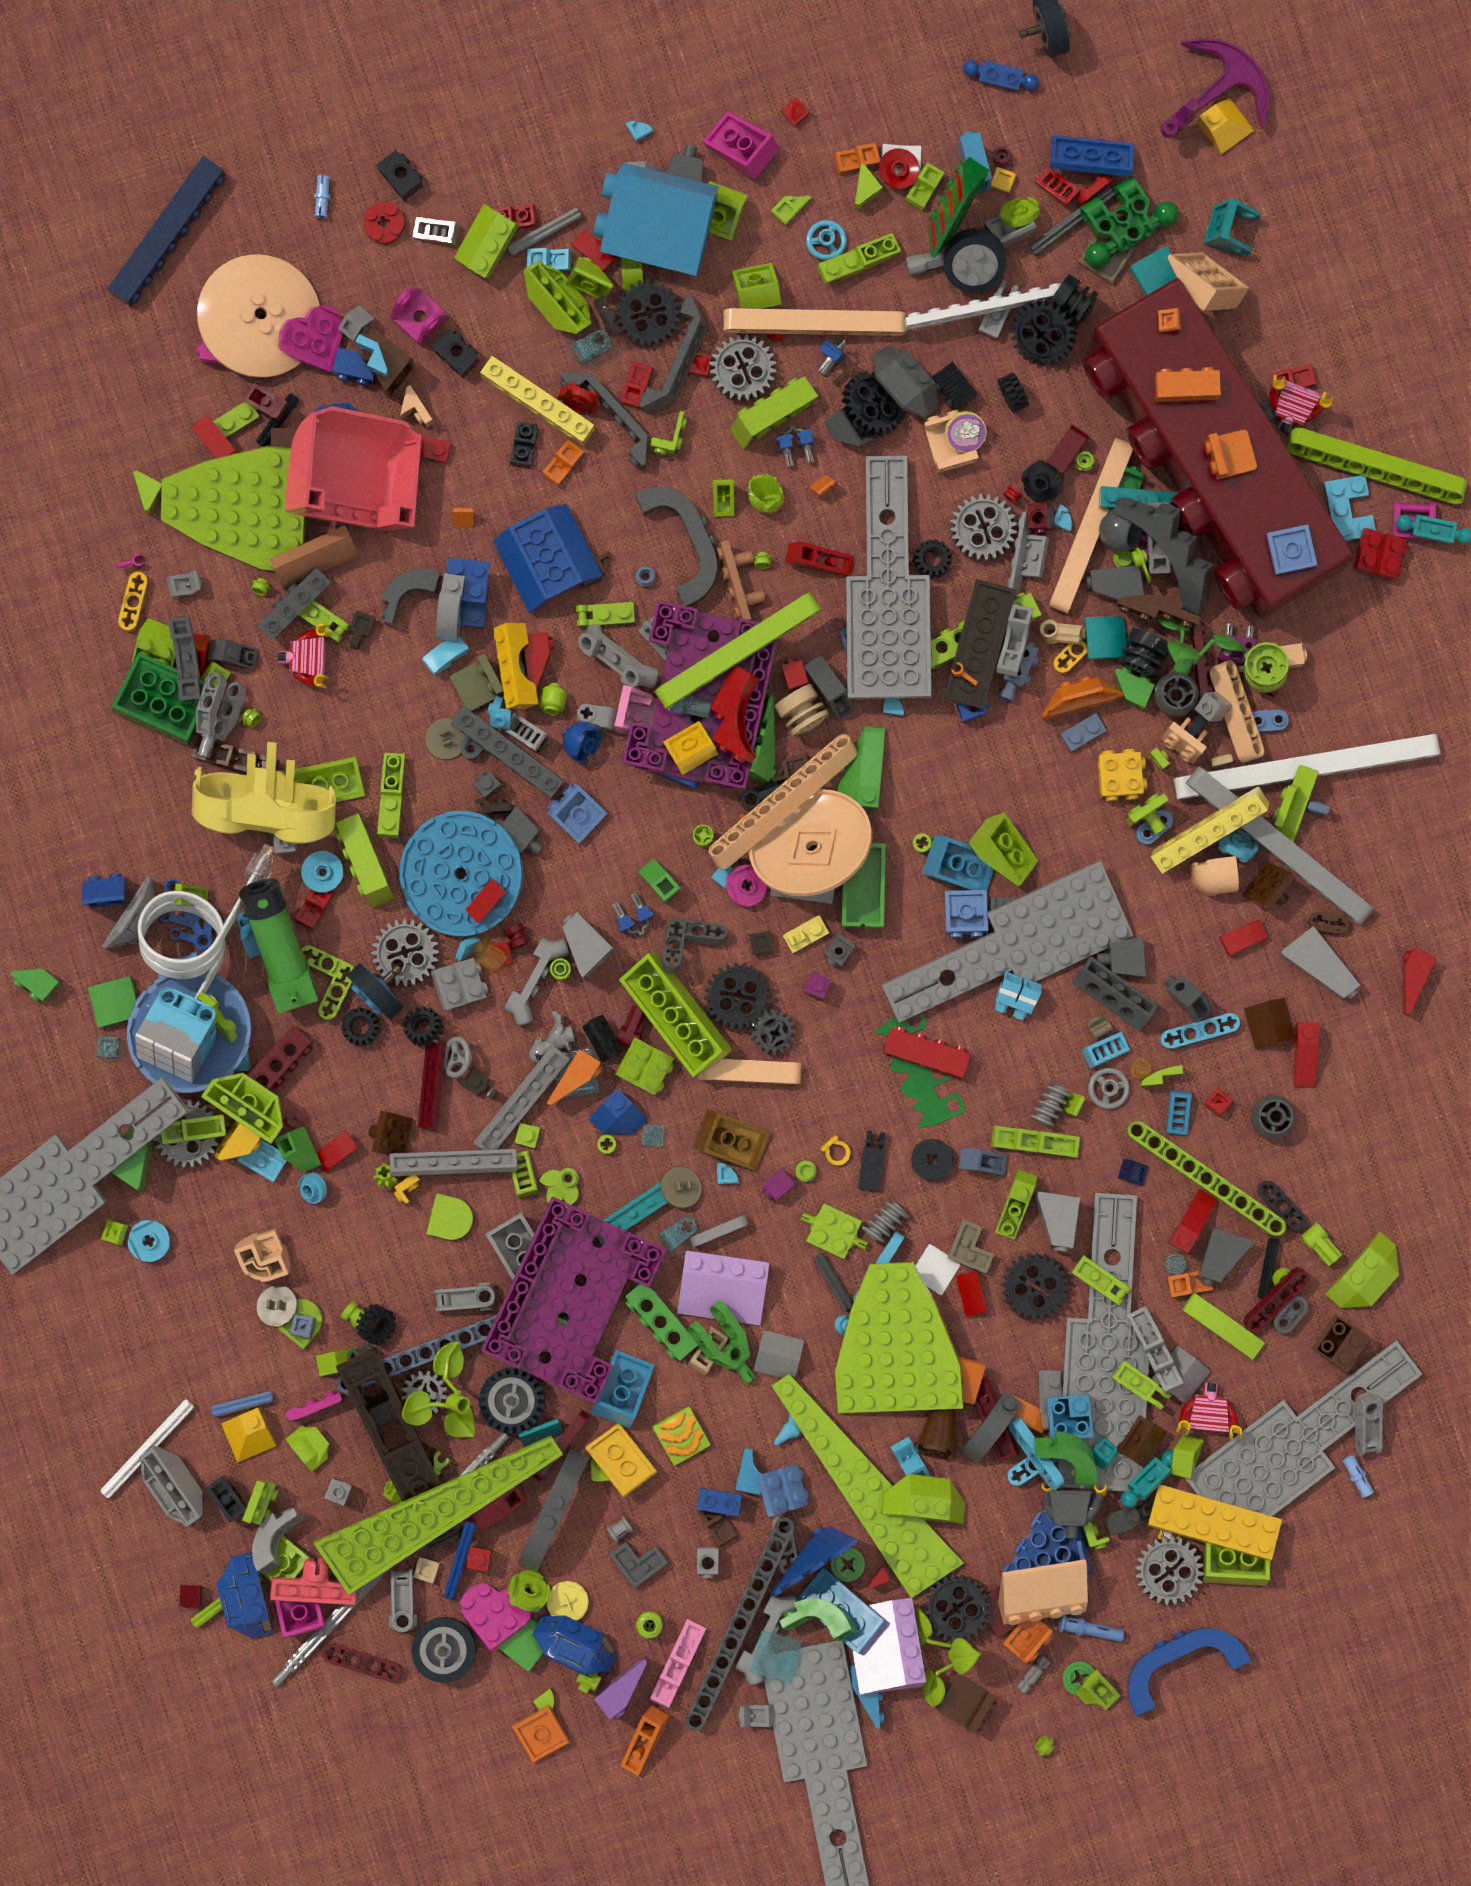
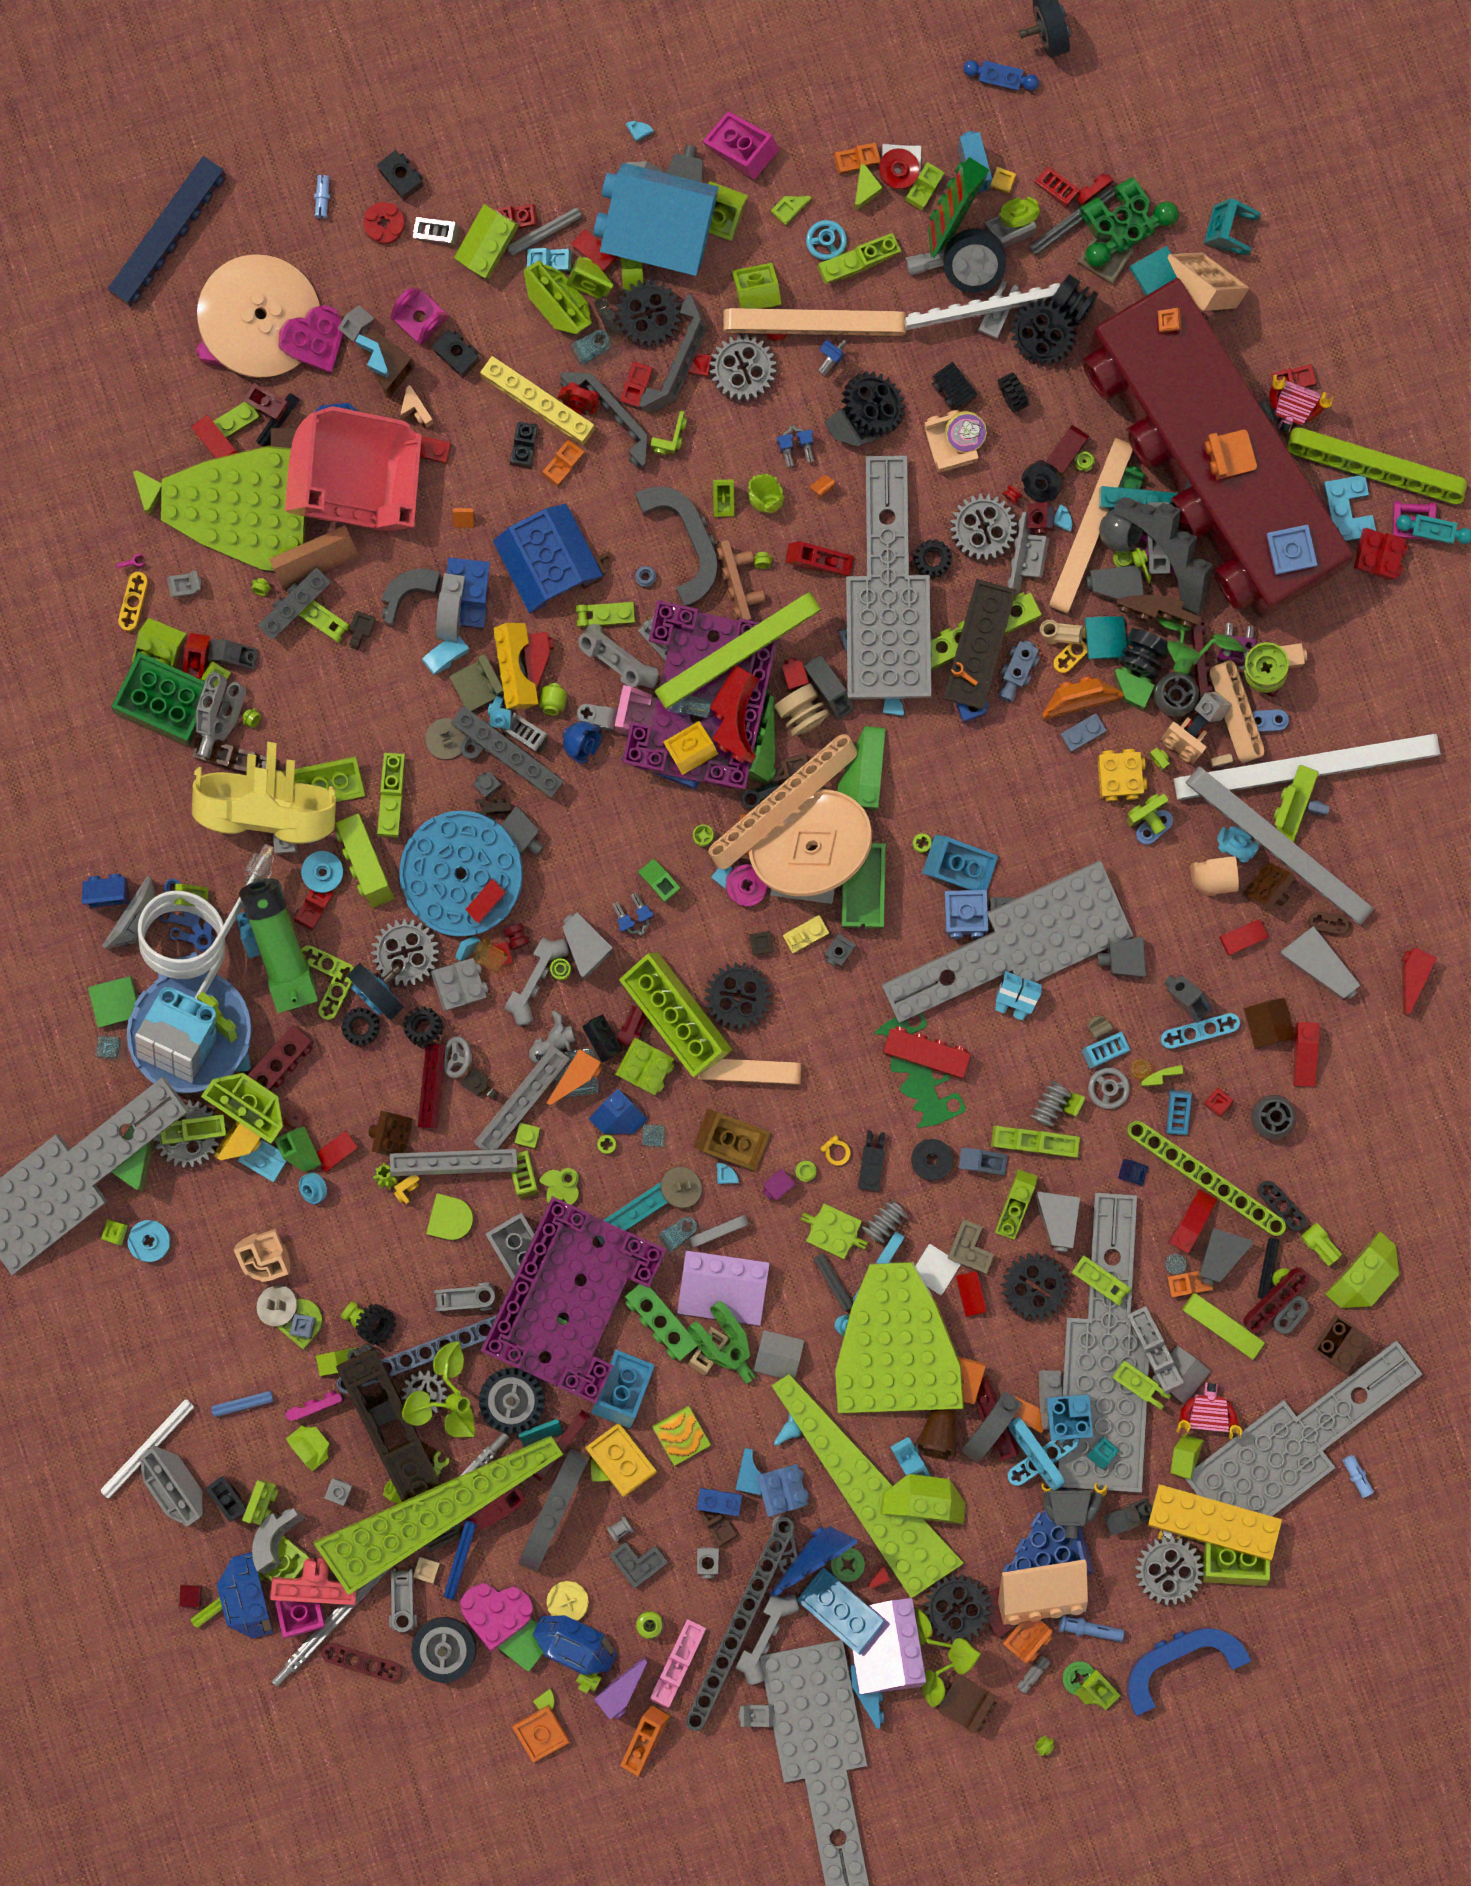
bright green slope [10,968,62,1003] -> none
dark grey slope [168,616,201,701] -> none
yellow slope [222,1407,277,1463] -> none
torso [278,624,331,689] -> none
blue slope [333,347,375,386] -> none
red brick [467,1546,492,1572] -> none
lime plate [508,1570,551,1612] -> none
medium blue plate [546,783,607,843] -> none
dark grey beam [662,919,728,973] -> none
lime wedge [730,376,818,450] -> none
dark grey gear [750,1008,796,1055] -> none
clear light blue slope [751,1630,802,1682] -> none
bright green arch [780,1598,858,1641] -> none
red tile [781,97,810,127] -> none
magenta brick [804,972,831,1000] -> none
dark grey wedge [871,346,939,419] -> none
lime slope [968,812,1039,886] -> none
dark red plate [992,147,1012,167] -> none
light grey arch [996,604,1033,677] -> none
bright green arch [1034,1431,1097,1485] -> none
blue plate [1050,135,1134,177] -> none
dark grey brick [1072,956,1159,1031] -> none
lime bracket [1082,1522,1110,1550] -> none
reddish brown panel [1117,1415,1166,1468] -> none
teal plate [1121,1450,1174,1508] -> none
light yellow brick [1151,786,1270,874] -> none
orange brick [1154,367,1221,402] -> none
magenta piece [1160,38,1269,138] -> none
yellow slope [1197,98,1254,155] -> none
light grey piece [1355,1393,1383,1456] -> none

